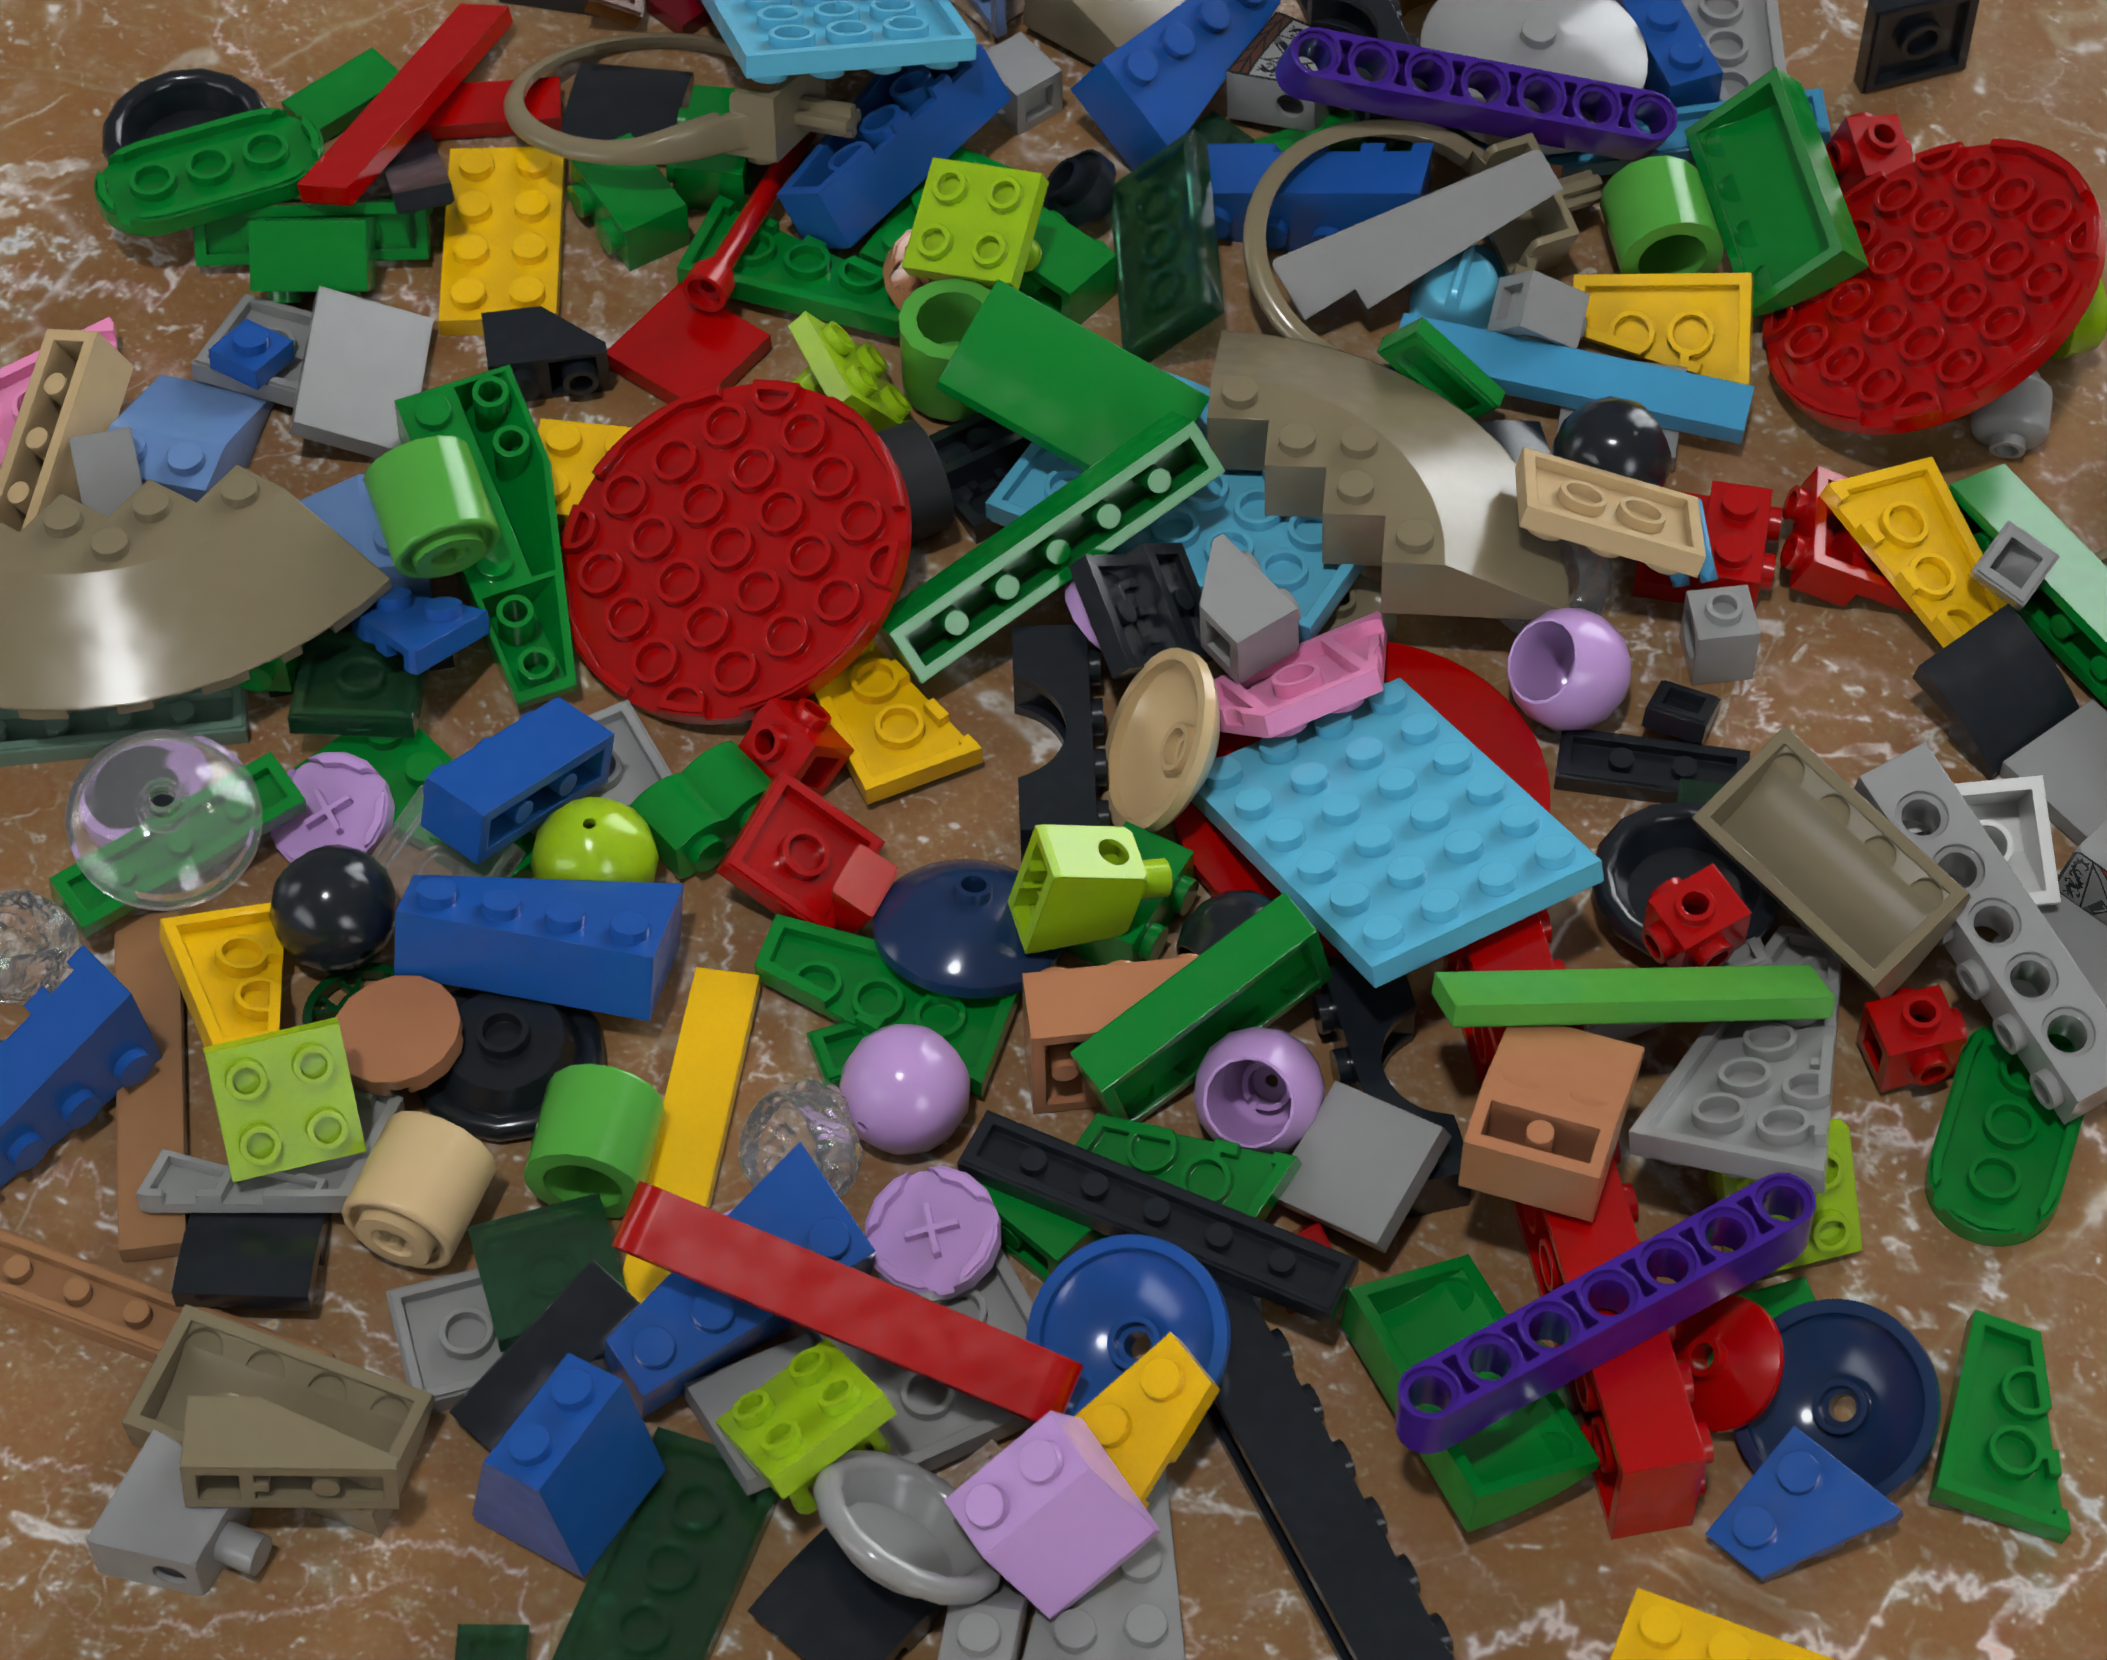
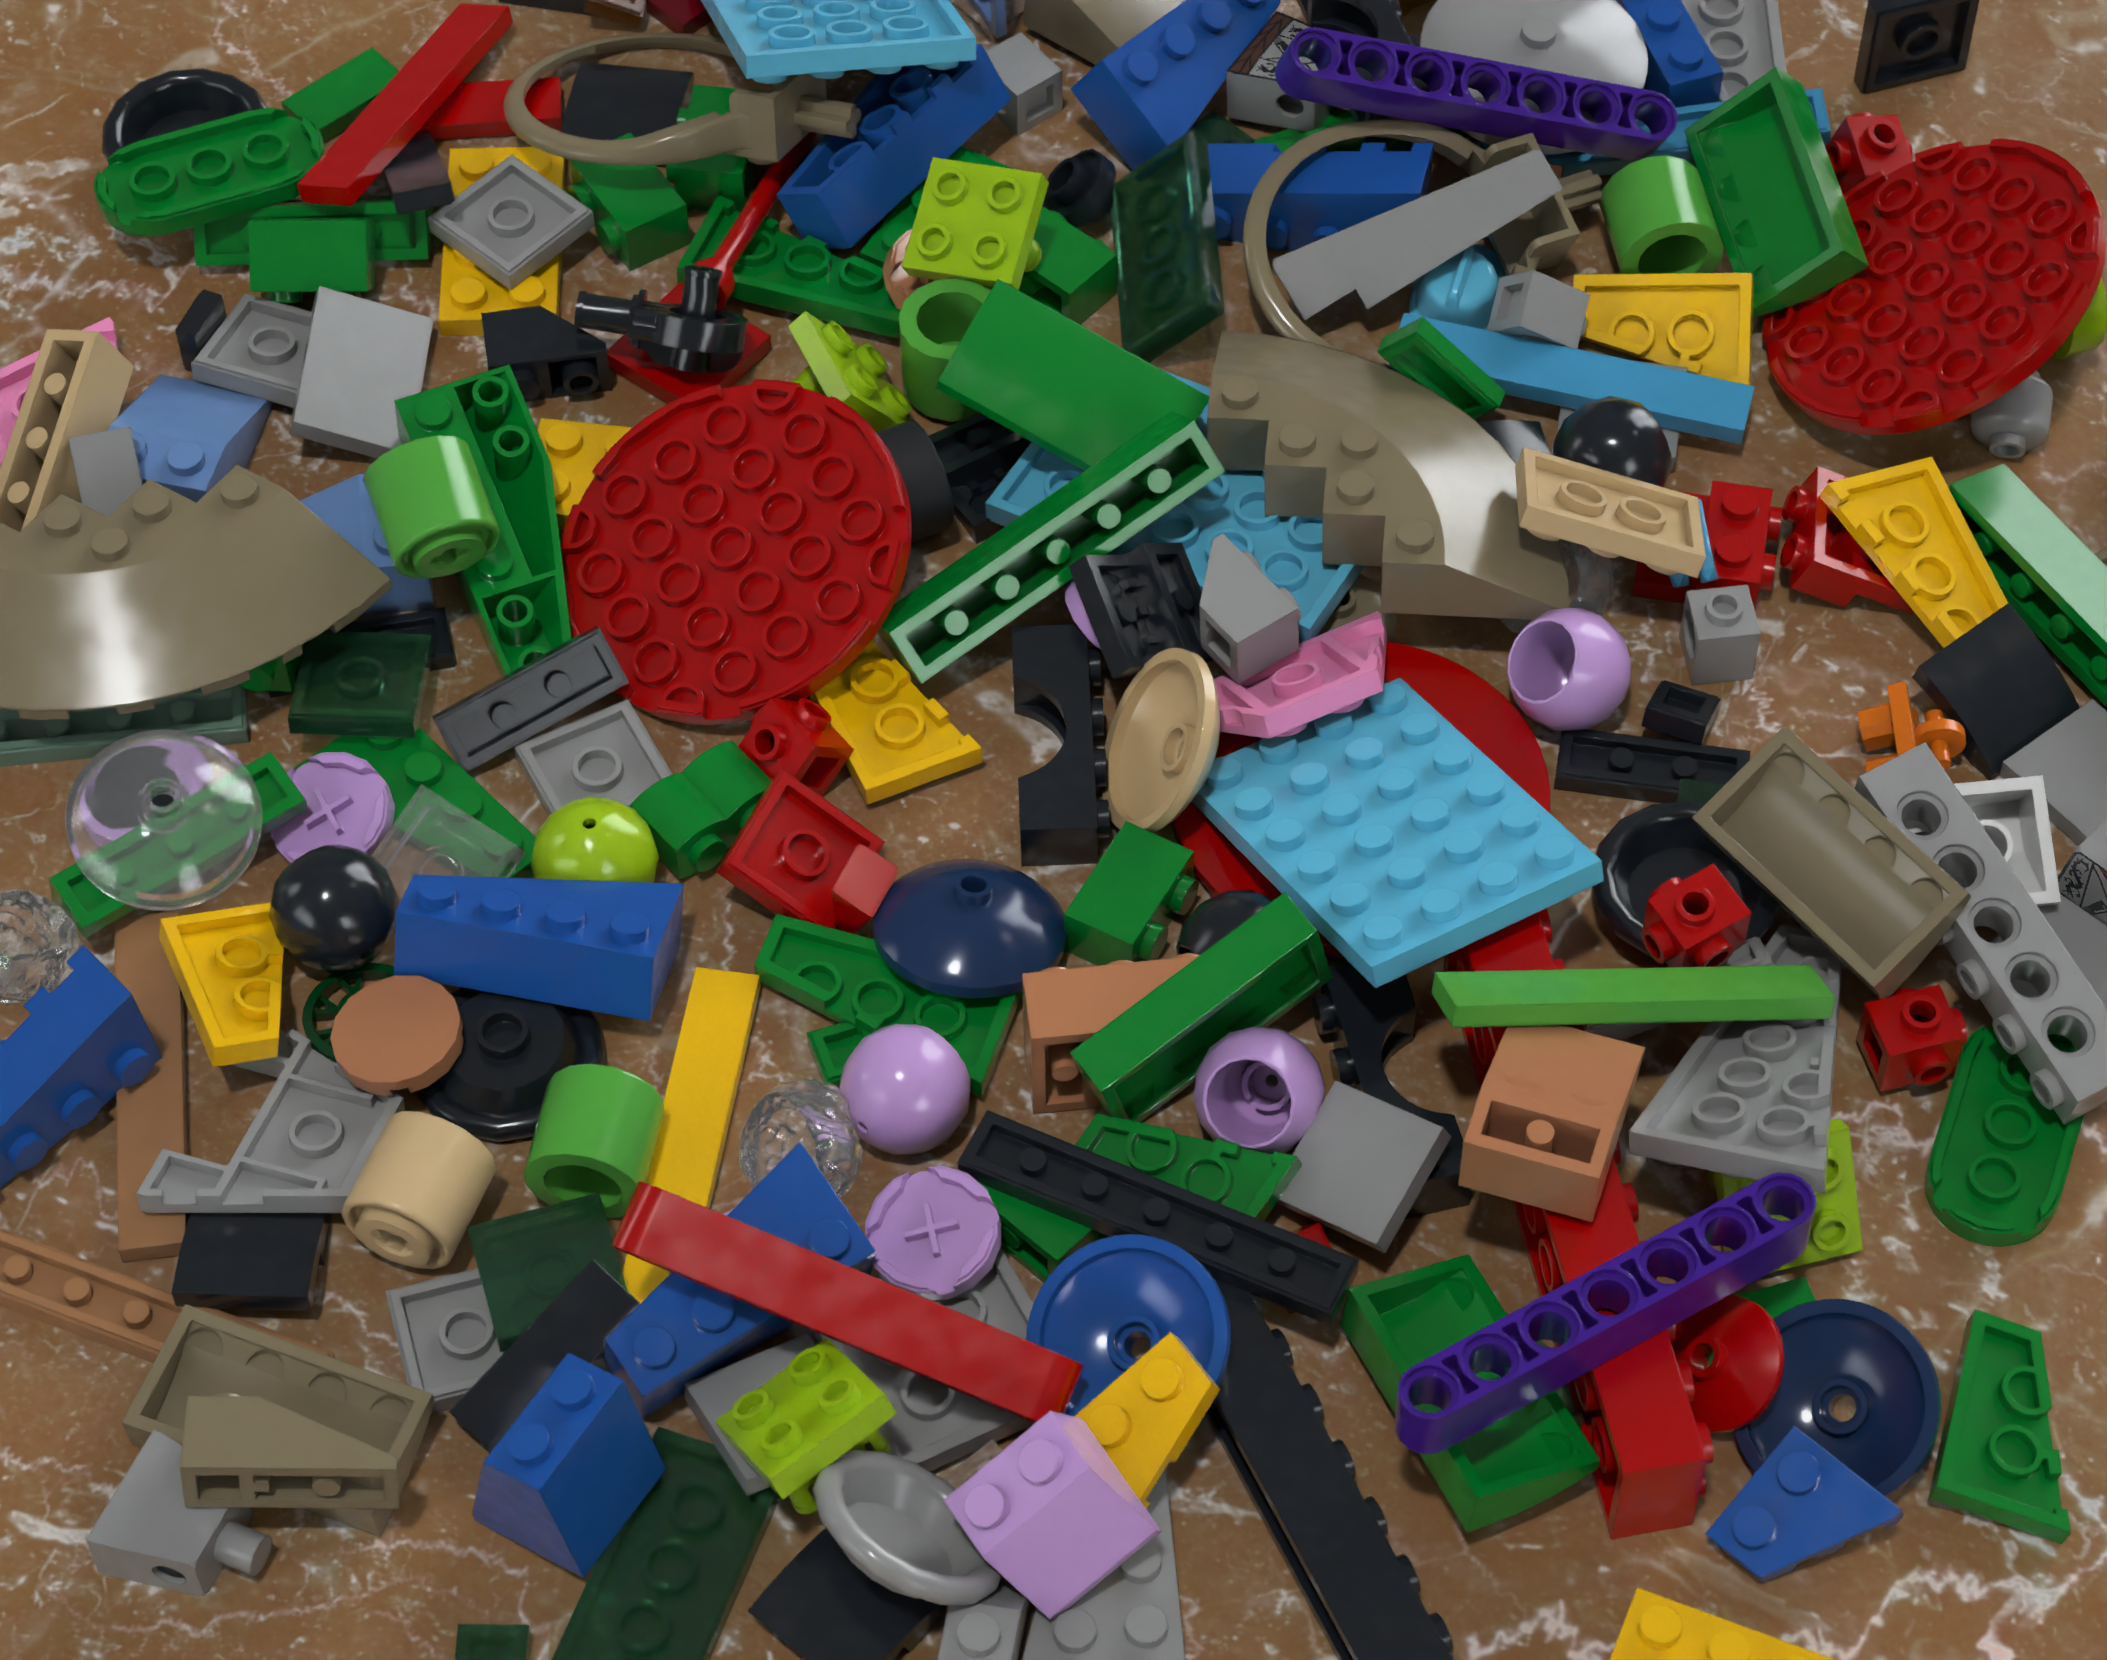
lime plate [203,1017,366,1182] -> none
blue plate [209,318,295,390] -> none
blue wing [351,586,490,675] -> none
blue brick [420,696,615,864] -> none
lime torso [1008,824,1172,954] -> none
light grey slope [1968,520,2060,611] -> none
none -> black tile [175,289,227,372]
none -> light grey tile [428,155,595,290]
none -> black tile [431,625,629,772]
none -> black pin [574,265,748,373]
none -> orange hips [1857,681,1966,772]

